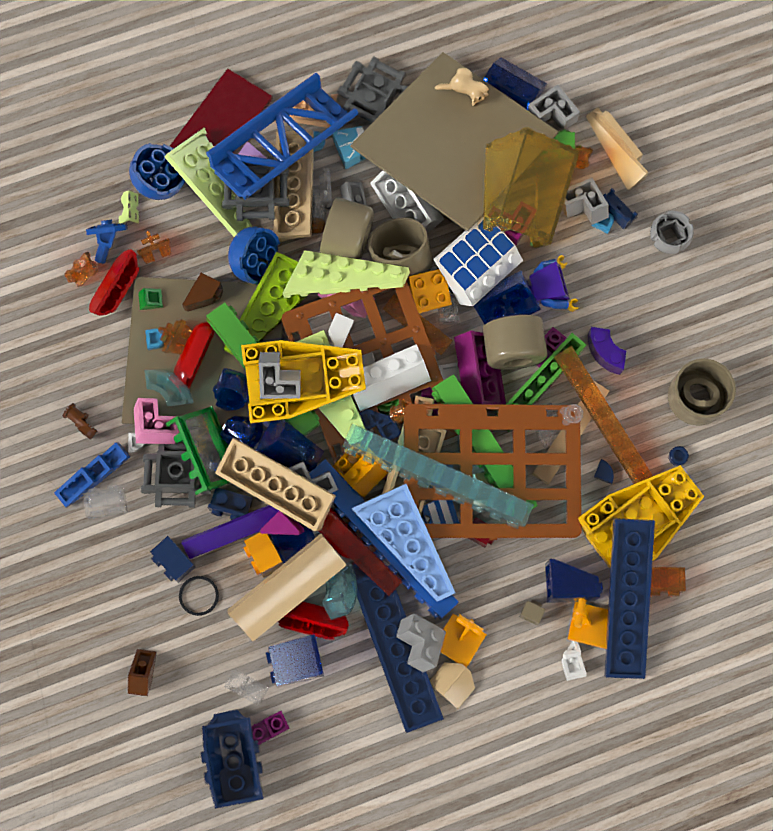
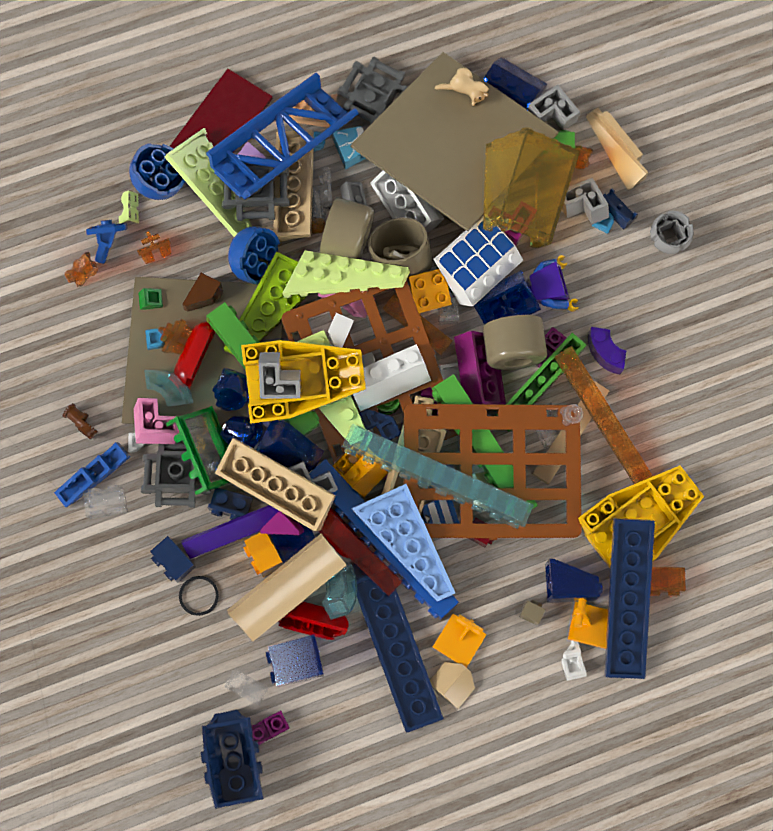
red brick [89,249,139,316] -> none
reddish brown slope [128,649,157,696] -> none
clear orange brick [389,399,411,424] -> none
light grey brick [396,614,446,672] -> none
dark blue tile [594,459,614,484] -> none
dark tan piece [668,359,736,426] -> none
dark blue tile [668,446,689,466] -> none

